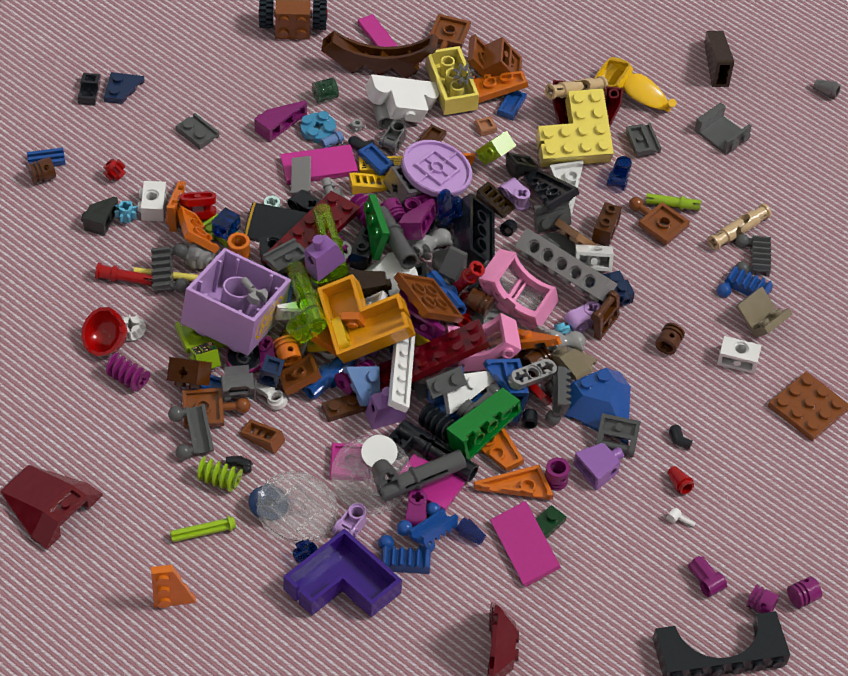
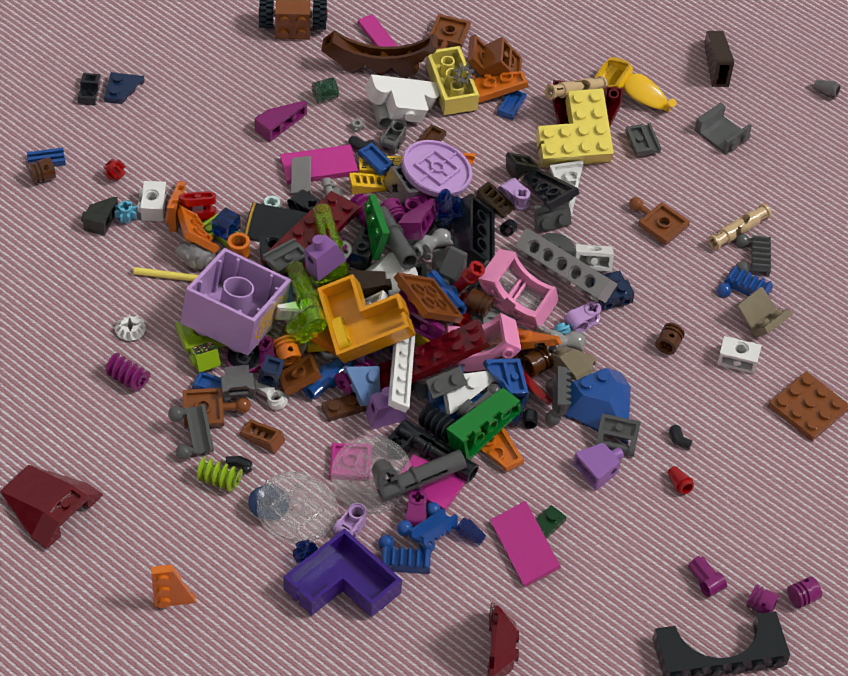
red cylinder [81,307,128,356] -> none
red pin [95,262,153,287] -> none
dark grey gear [151,243,189,294] -> none
reddish brown brick [167,357,212,389] -> none
lime axle [170,515,236,542] -> none
dark grey plate [176,113,219,150] -> none
light grey bar [241,277,268,306] -> none
dark azure plate [301,111,336,143] -> none
medium blue pin [320,131,344,148] -> none
orange plate [340,312,366,329] -> none
white sticker [361,435,397,467] -> none
orange wing [473,464,553,500] -> none
nougat tile [474,116,497,136] -> none
lime brick [476,131,516,165] -> none
light grey beam [508,359,557,390] -> none
magenta piece [545,457,570,491] -> none
medium nougat wing [555,218,599,246] -> none
reddish brown plate [591,290,620,340] -> none
reddish brown brick [592,202,622,246] -> none
clear blue piece [607,156,632,191] -> none
lime pin [646,193,701,211] -> none
white hand [666,508,696,527] -> none

